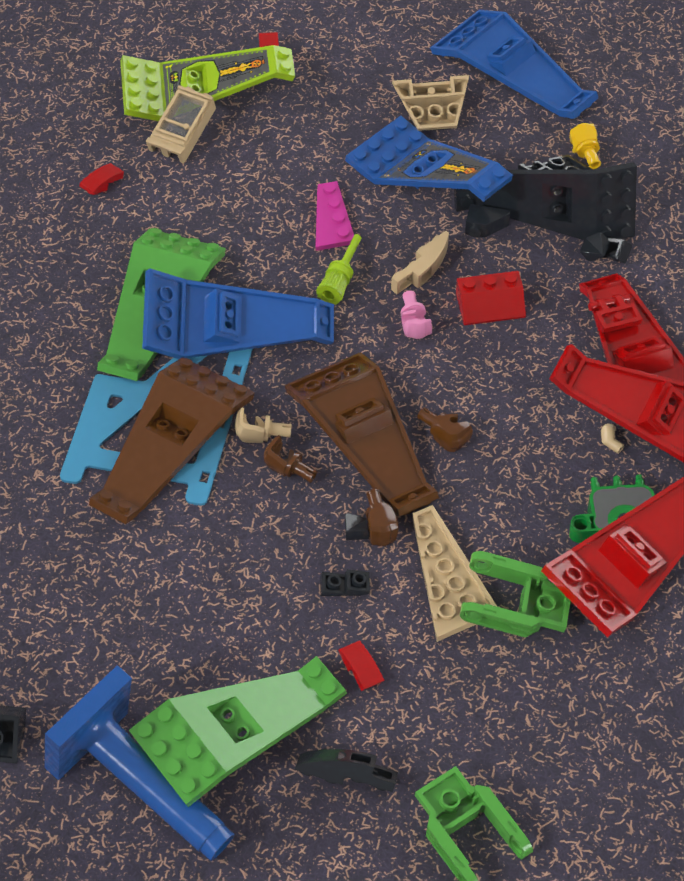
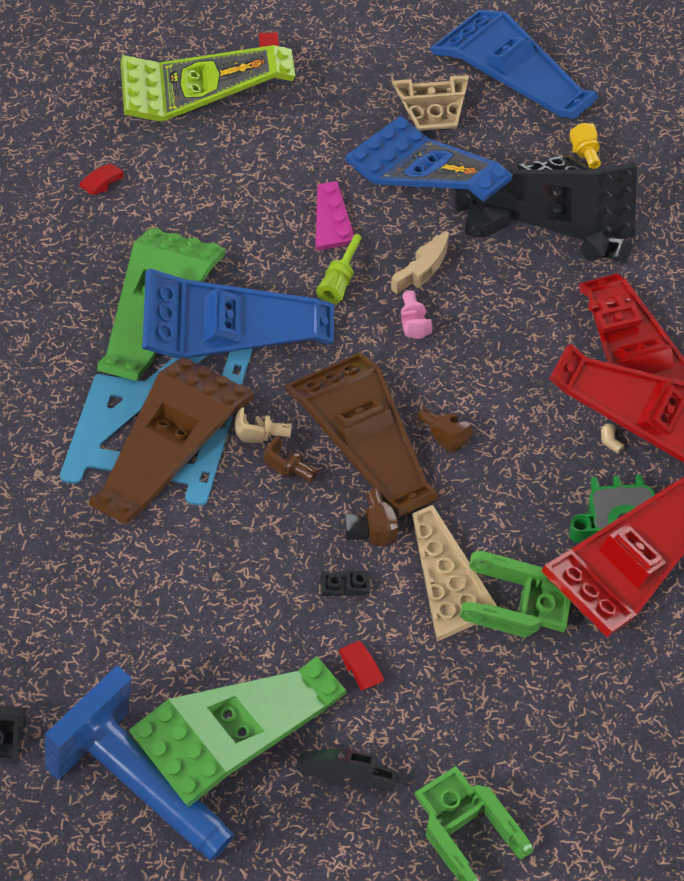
tan door [146,85,216,164] -> none
red slope [456,271,526,325] -> none

